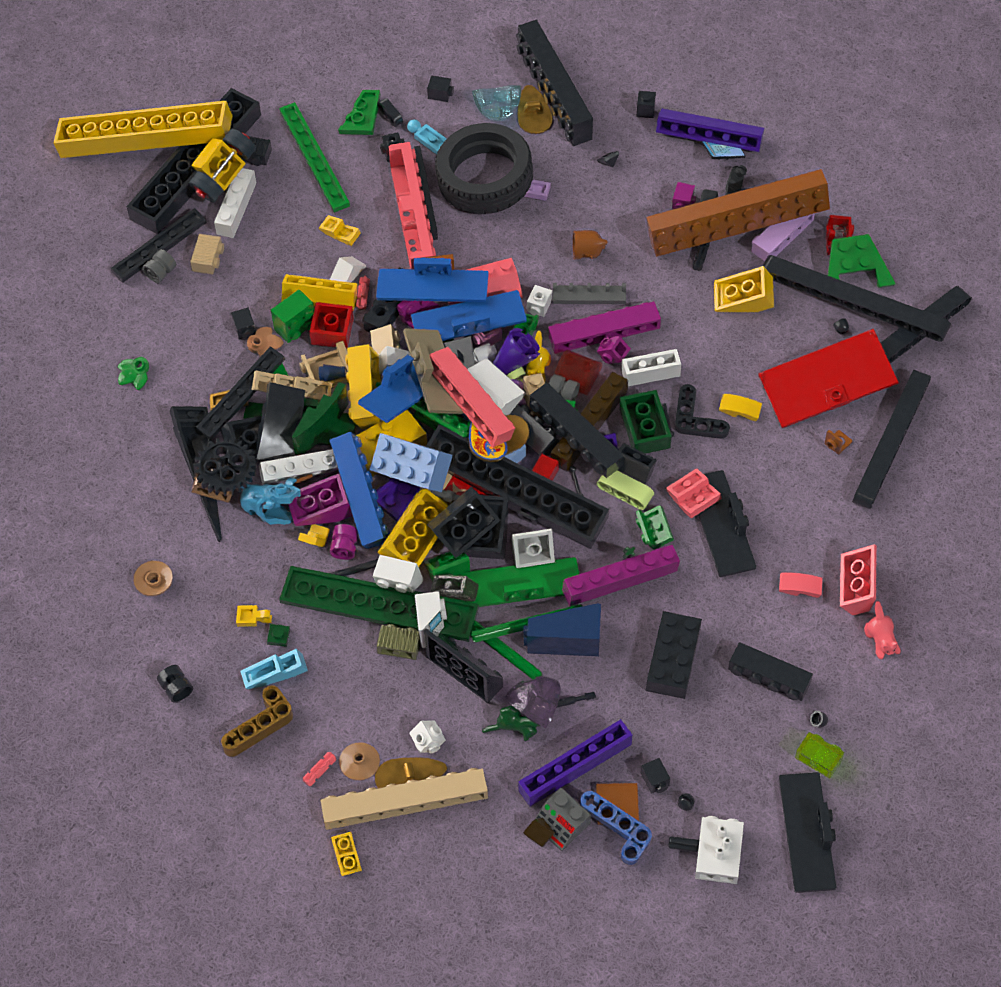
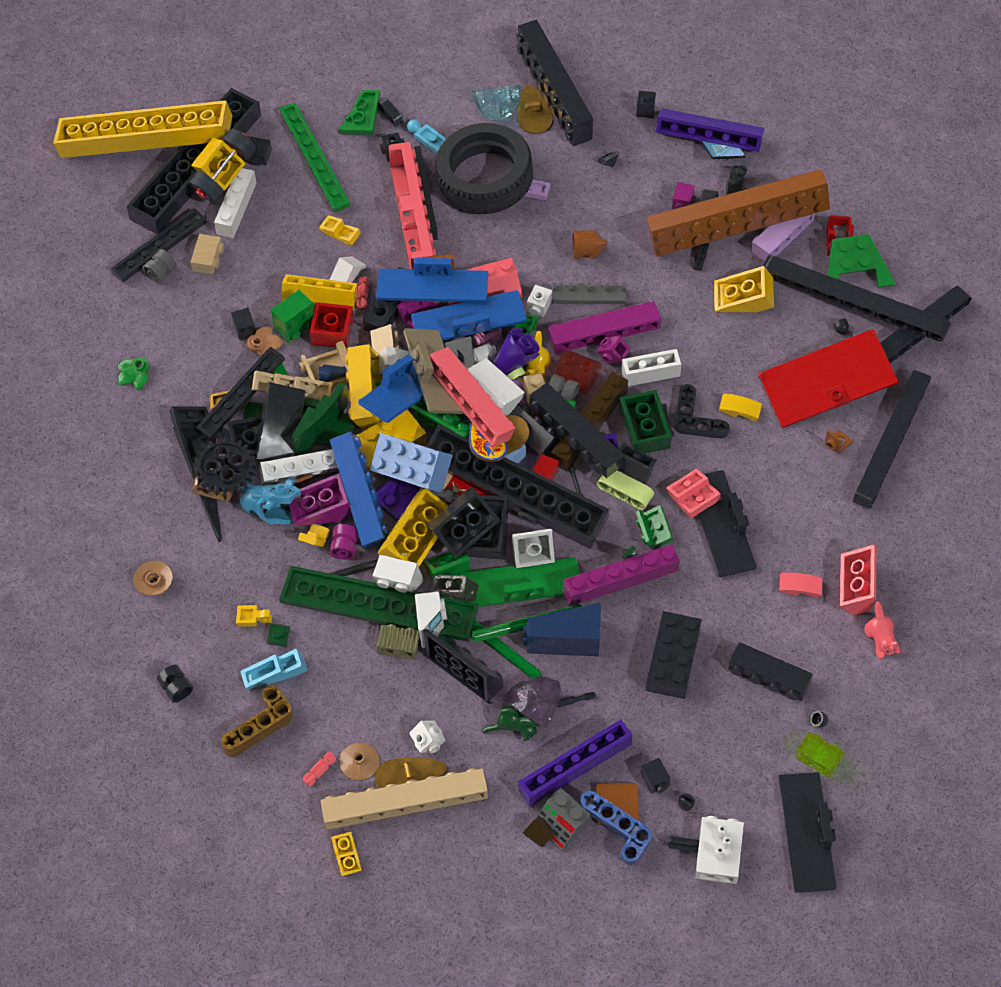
black brick [427,75,454,102] -> none

